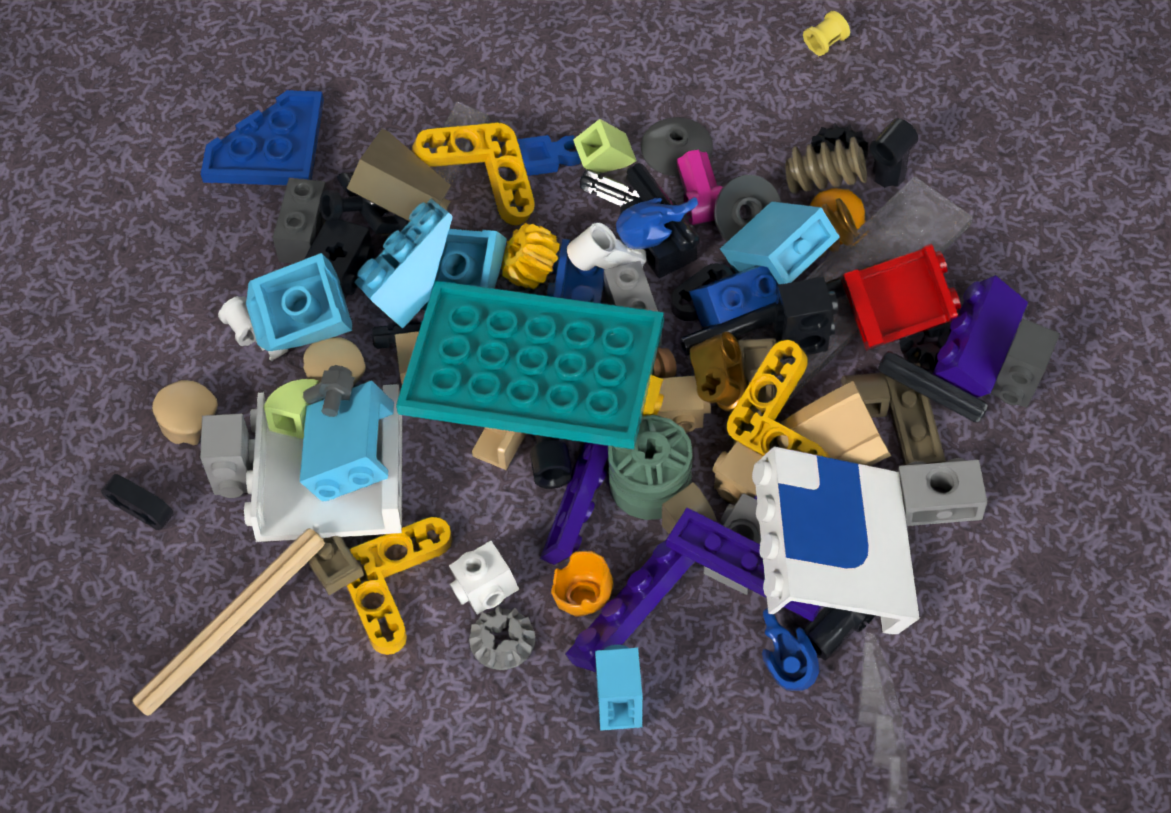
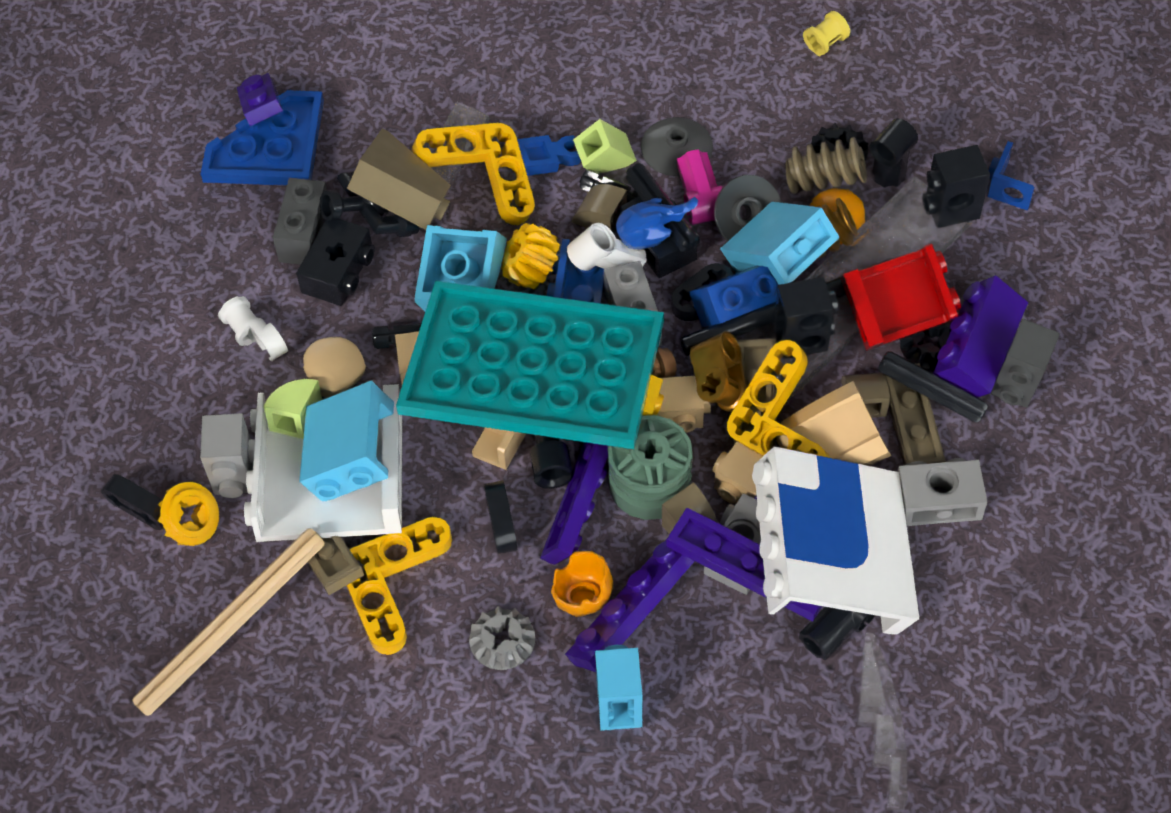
tan hair [152,380,218,445] -> none
medium azure slope [246,253,352,351] -> none
dark grey piece [303,365,355,417] -> none
medium azure slope [355,199,453,328] -> none
white brick [449,541,519,615] -> none
blue piece [762,608,819,691] -> none
none -> yellow gear [157,482,219,546]
none -> dark purple plate [237,73,283,126]
none -> black beam [484,480,518,554]
none -> dark tan brick [572,184,627,234]
none -> black brick [922,145,990,229]
none -> blue bracket [988,141,1035,211]

